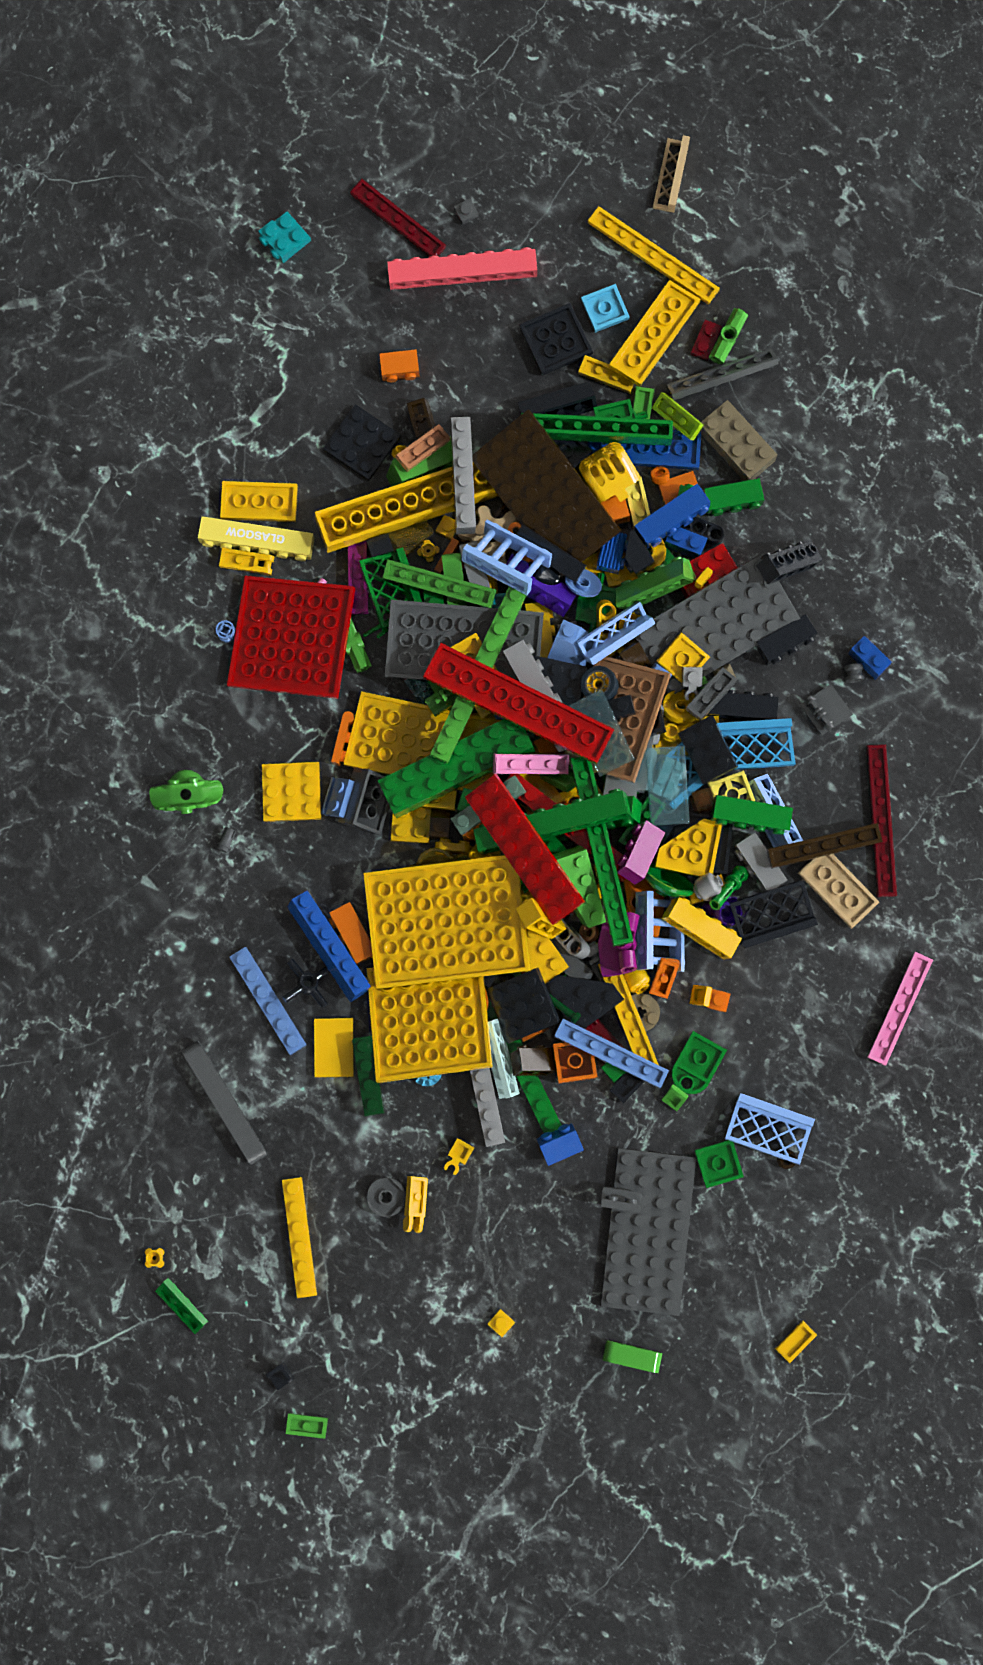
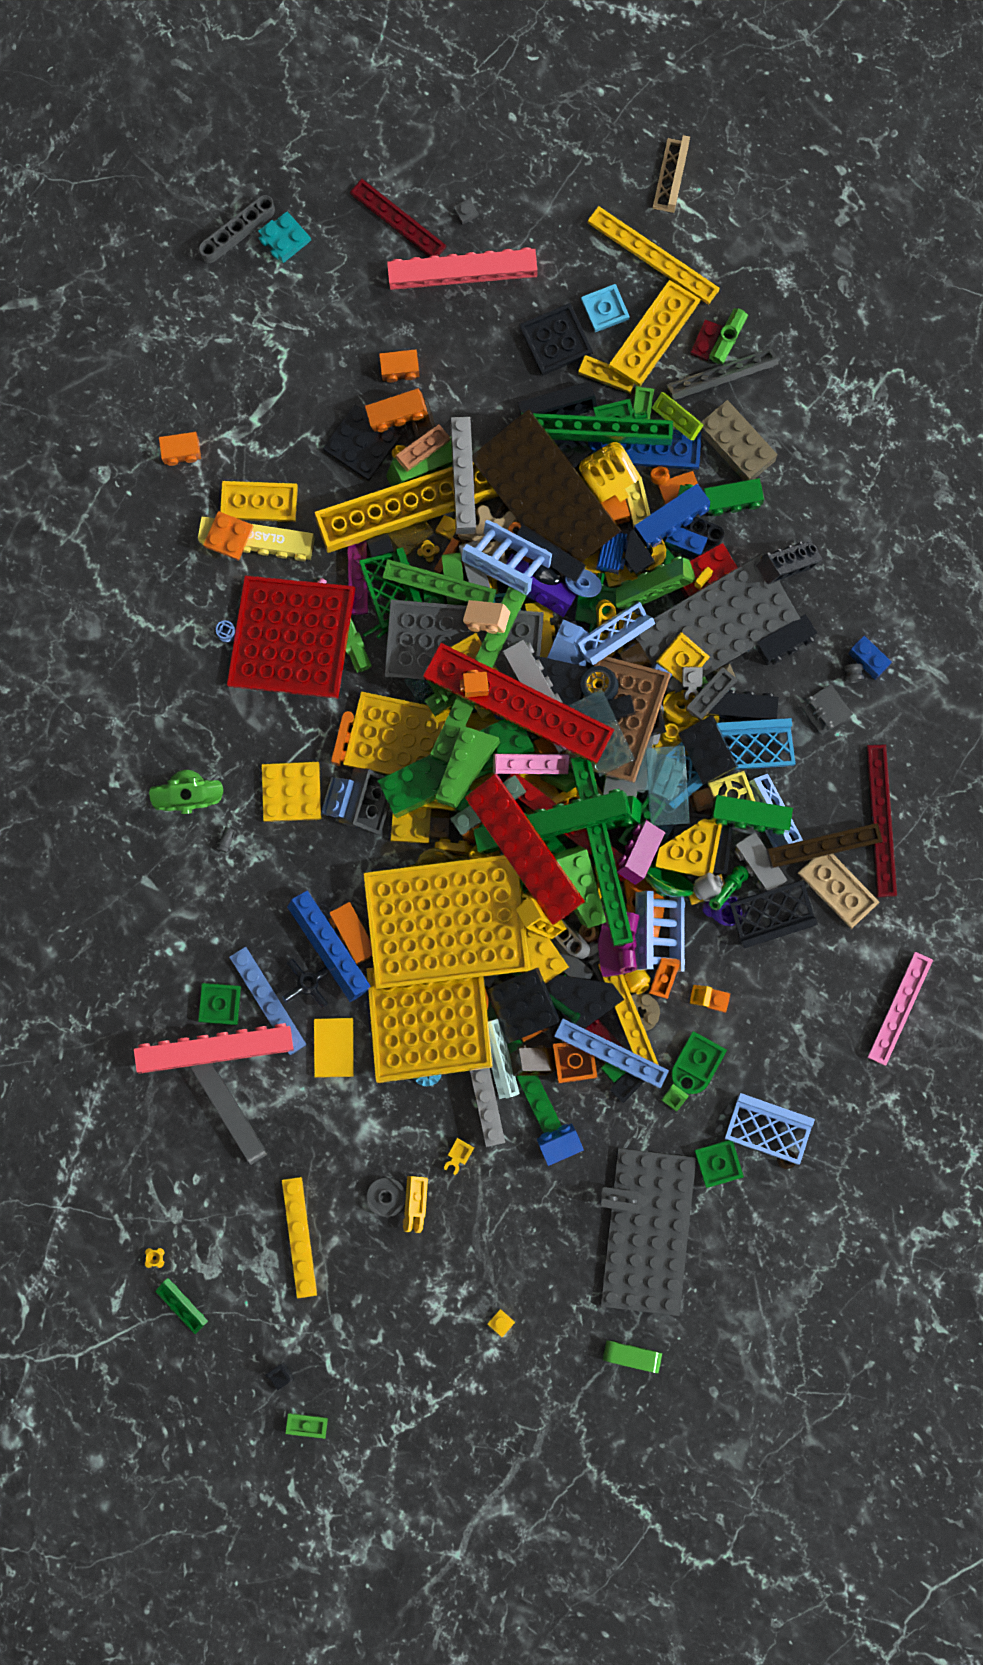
yellow plate [219,548,275,576] -> none
dark green brick [352,1036,385,1117] -> none
yellow brick [661,897,742,960] -> none
yellow tile [775,1320,817,1363] -> none
none -> coral brick [134,1023,294,1074]
none -> orange brick [159,432,201,466]
none -> green plate [198,983,241,1025]
none -> dark grey beam [199,195,275,263]
none -> orange plate [203,511,254,561]
none -> orange brick [365,389,428,432]
none -> bright green wedge [436,725,501,808]
none -> orange brick [460,670,489,698]
none -> light nougat brick [463,600,510,634]

